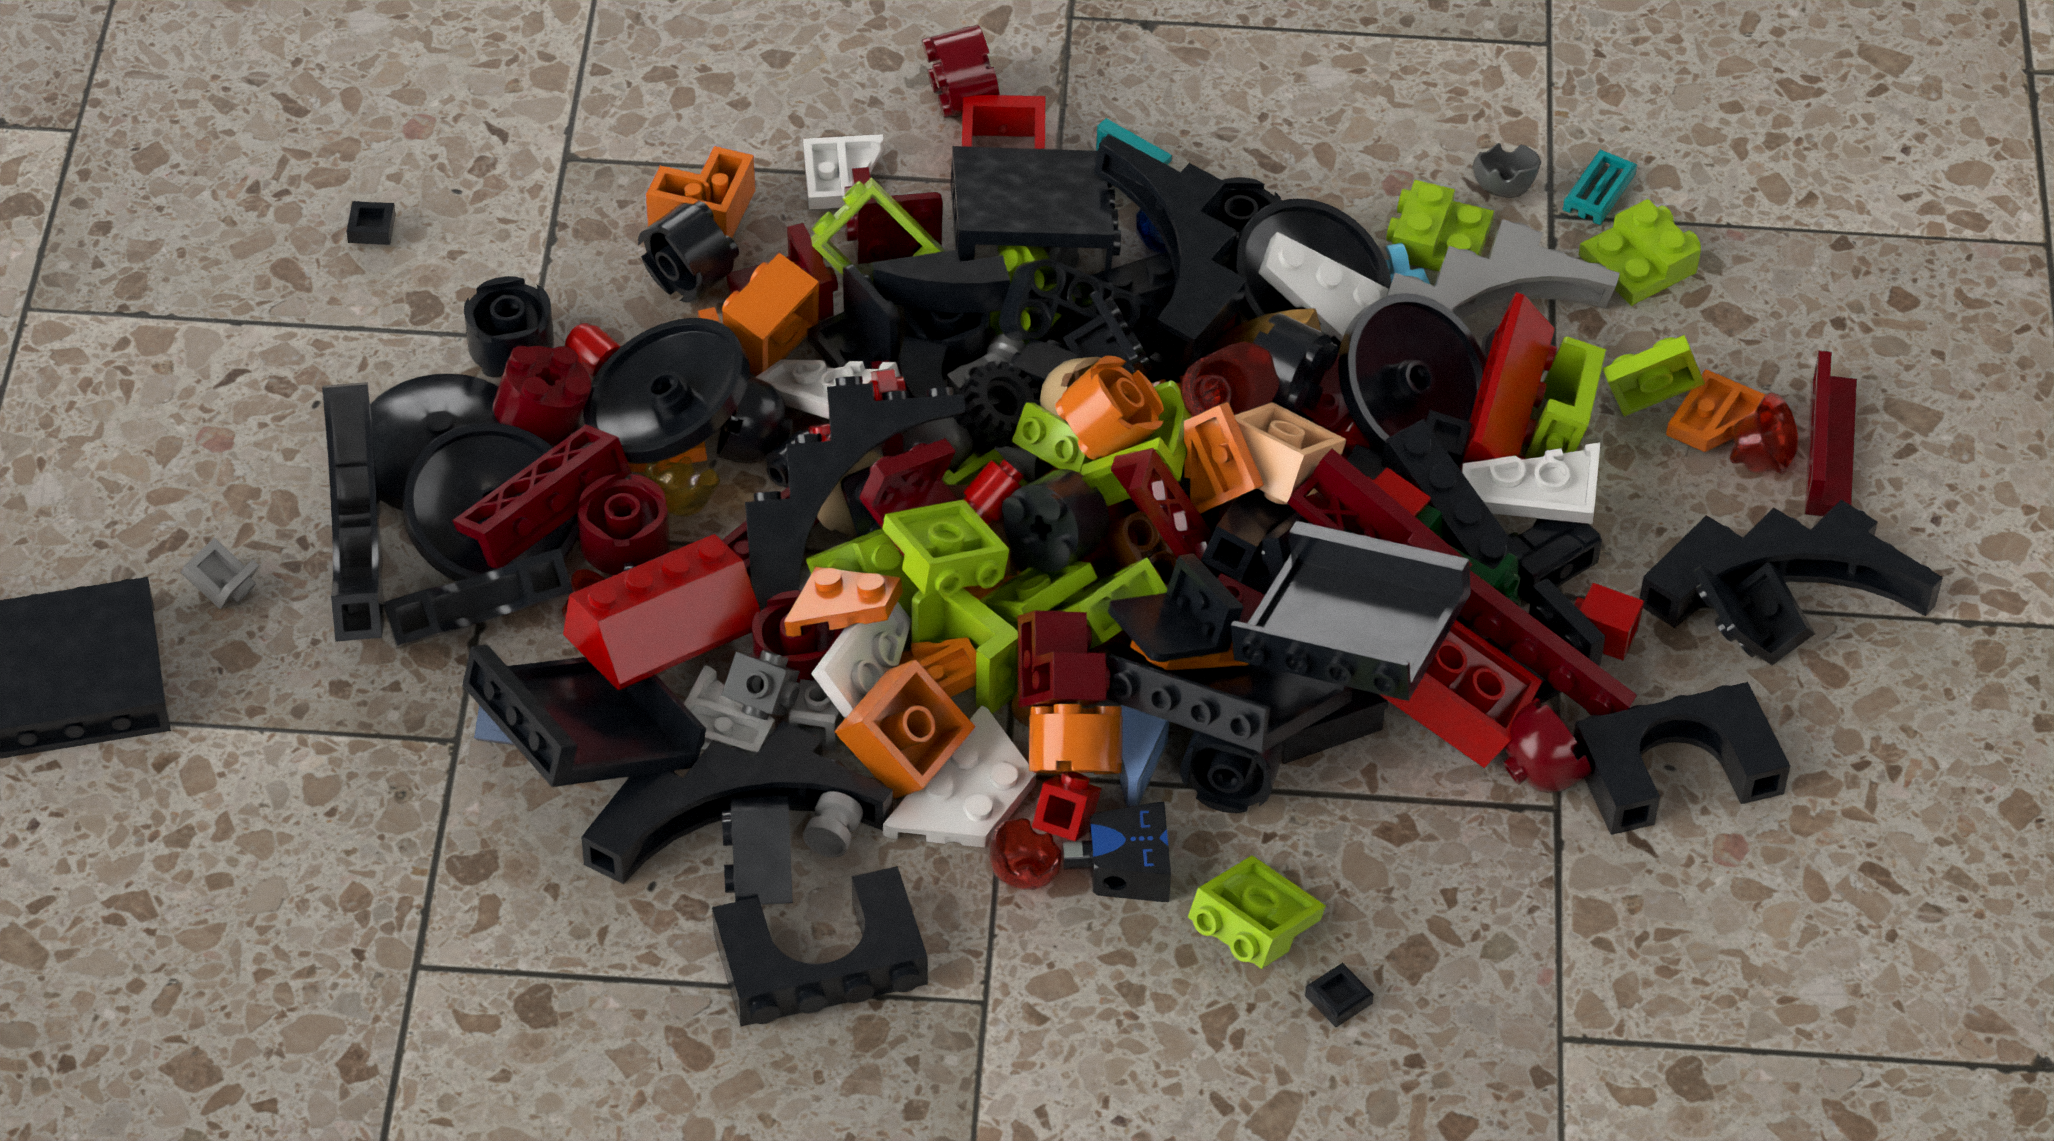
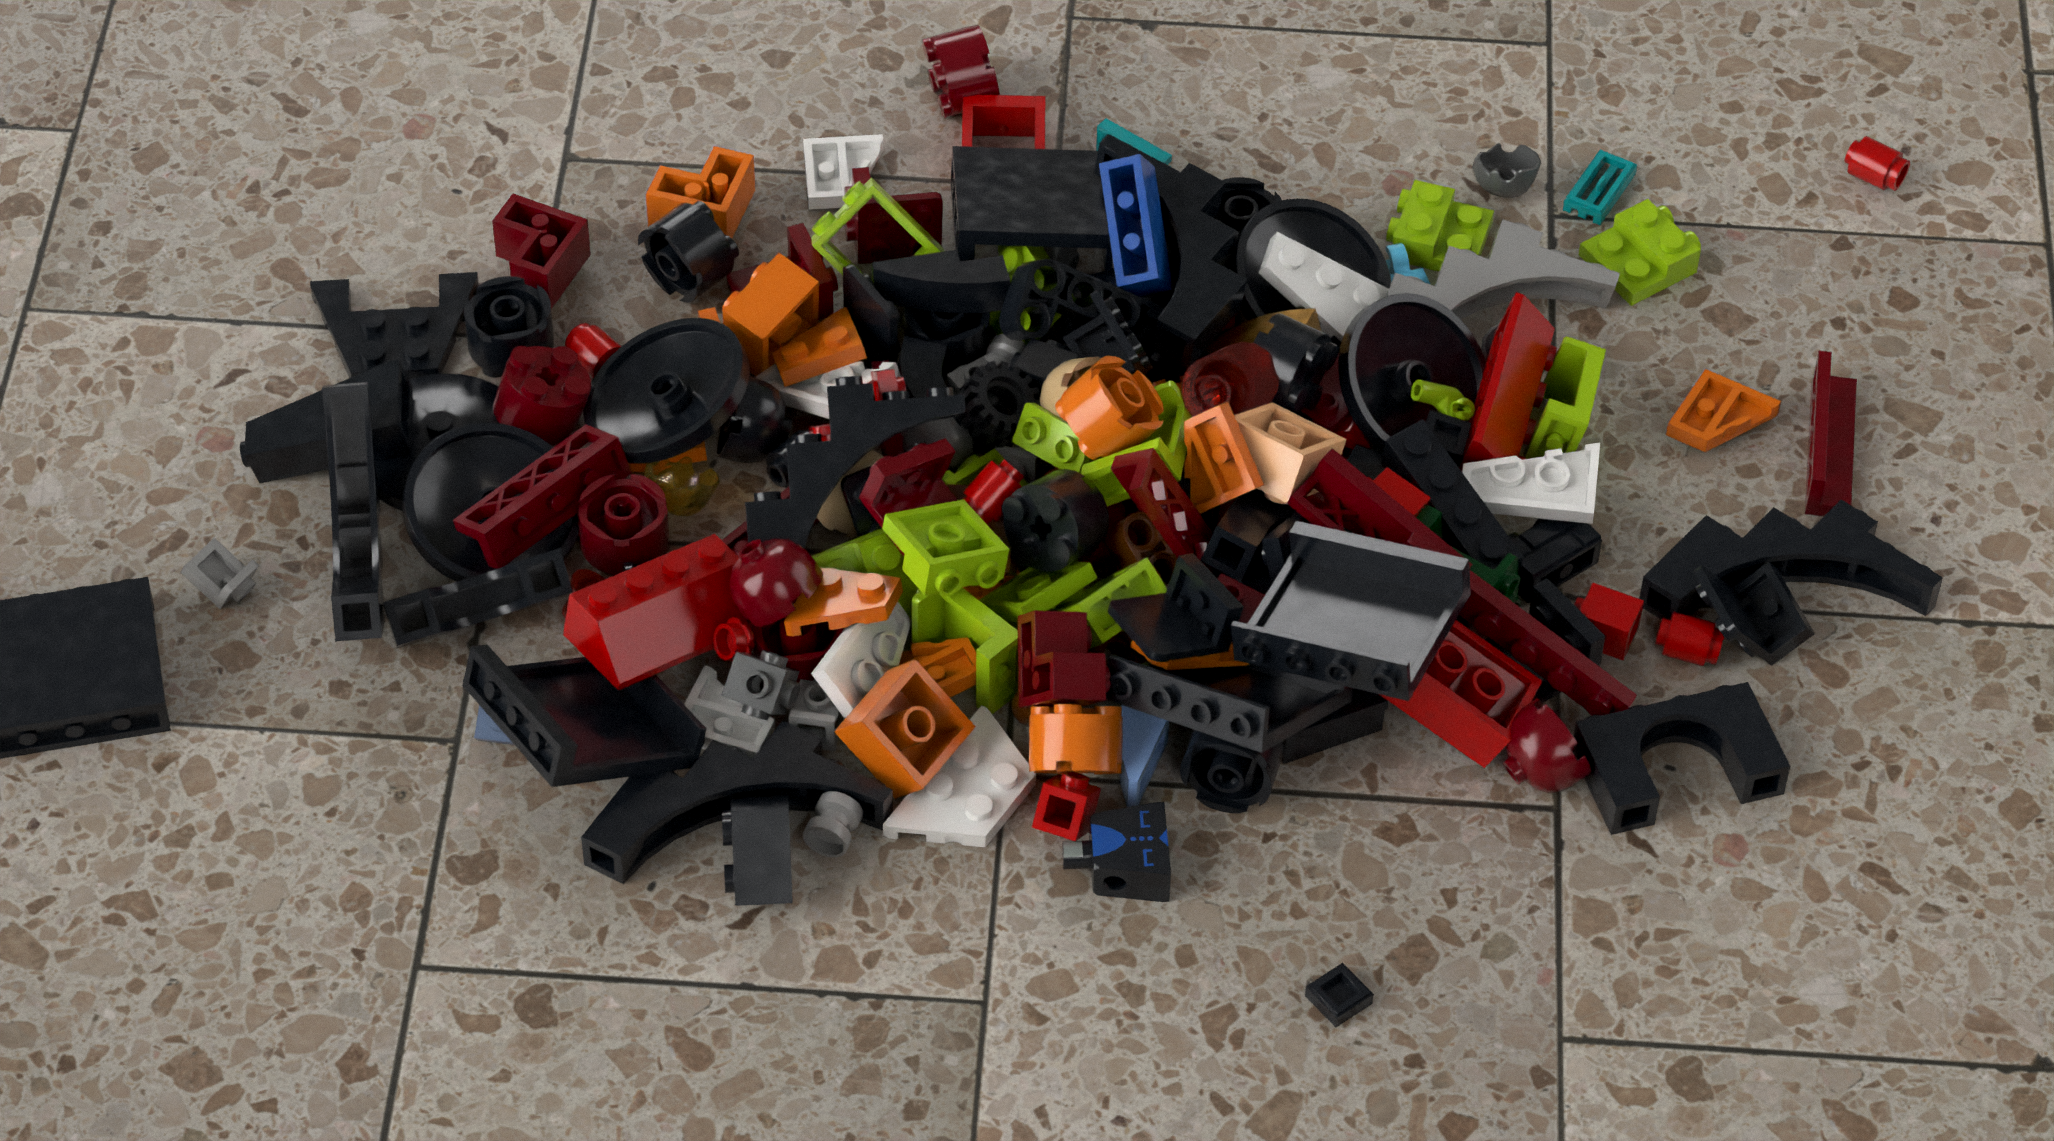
black plate [346,201,396,245] -> none
black arch [712,866,928,1026] -> none
clear red hair [989,818,1062,890] -> none
lime plate [1188,855,1326,969] -> none
lime plate [1602,335,1705,417] -> none
clear red piece [1729,392,1798,475] -> none
none -> black slope [240,359,413,483]
none -> black wing [310,272,479,380]
none -> dark red brick [492,194,591,309]
none -> red plate [713,617,755,662]
none -> dark red cylinder [729,539,823,627]
none -> orange wing [772,307,867,387]
none -> blue brick [1099,154,1173,297]
none -> lime arm [1411,379,1475,421]
none -> red brick [1655,611,1724,666]
none -> red brick [1844,136,1910,191]

